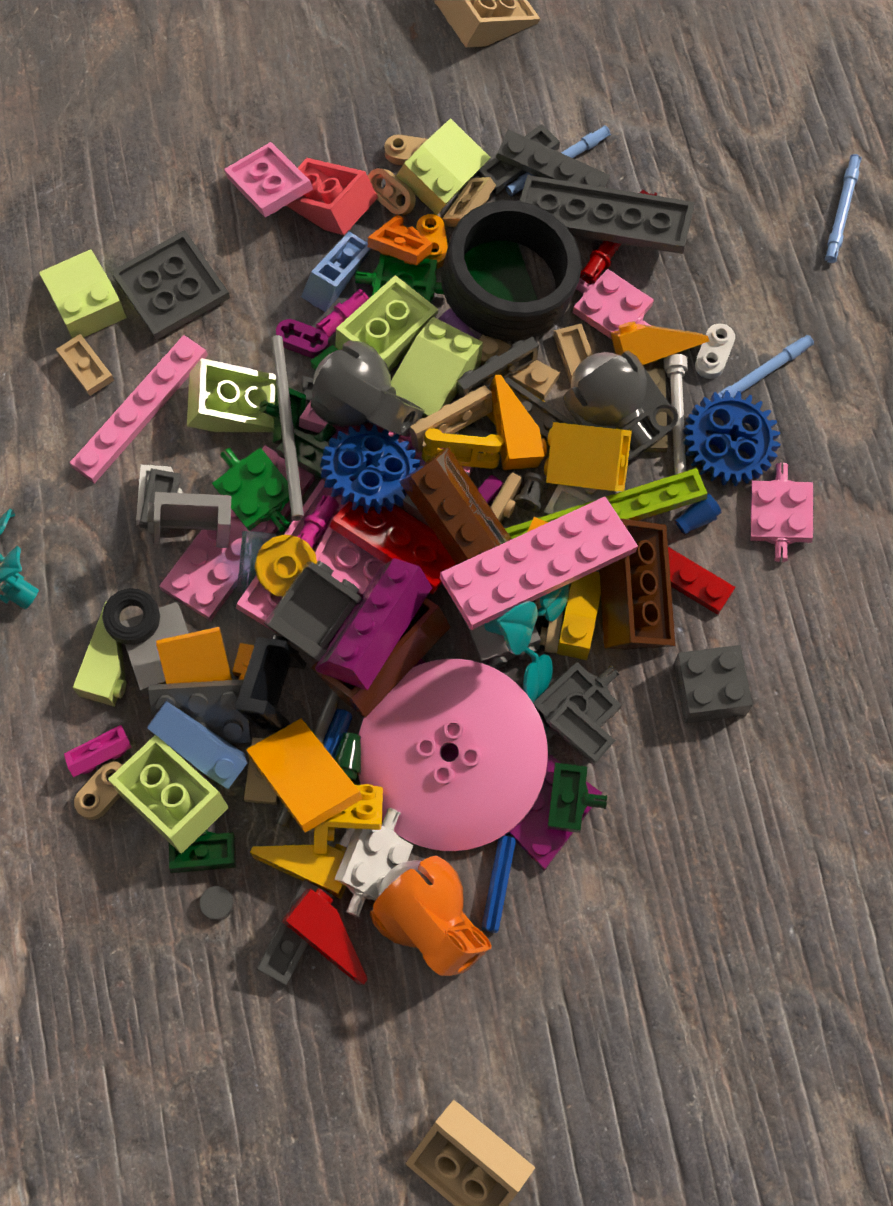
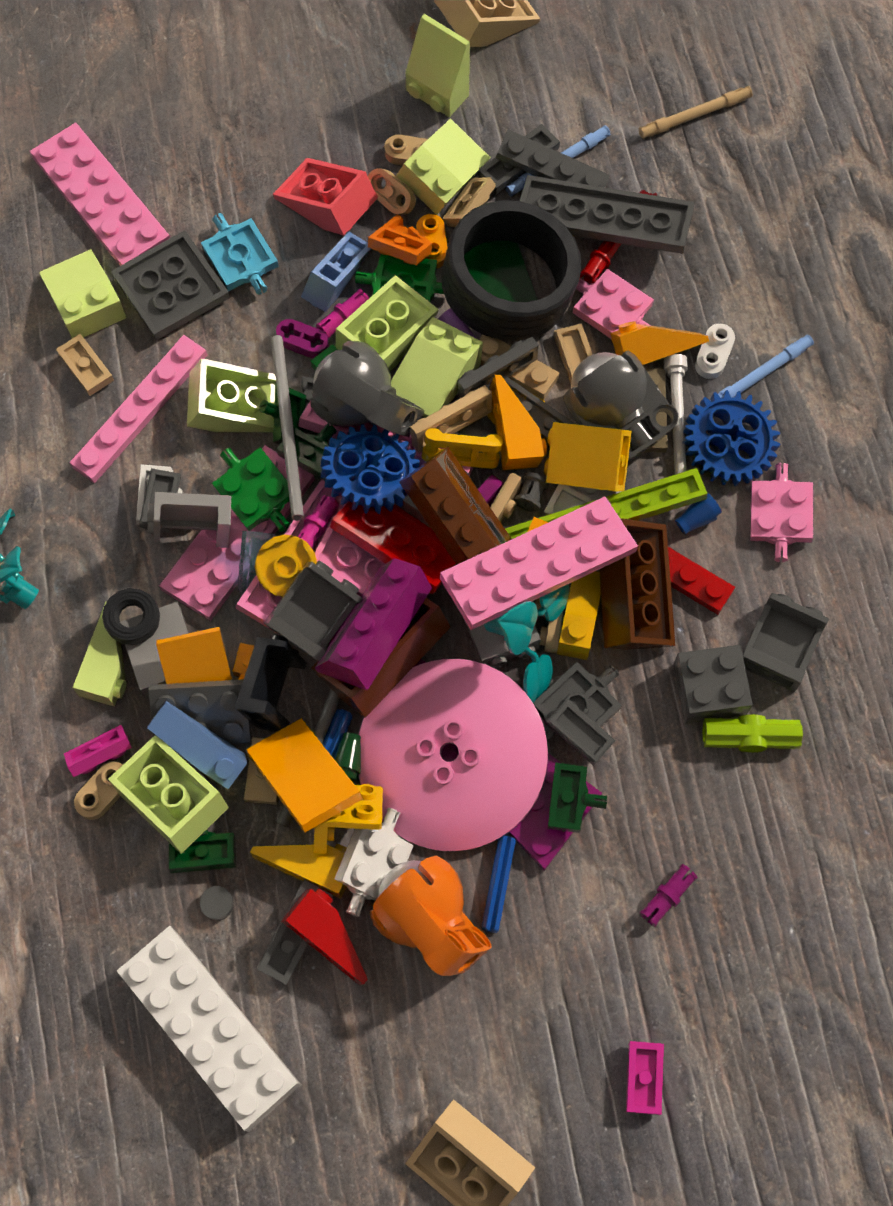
bright pink plate [224,142,313,217] -> none
light blue piece [825,154,862,263] -> none
none -> bright pink plate [30,123,170,266]
none -> white brick [117,926,301,1132]
none -> medium azure plate [201,213,279,295]
none -> yellowish green slope [405,14,470,117]
none -> dark pink plate [626,1041,664,1115]
none -> tan piece [639,86,753,139]
none -> magenta pin [639,864,698,927]
none -> lime piece [702,714,803,753]
none -> dark grey panel [743,593,829,692]

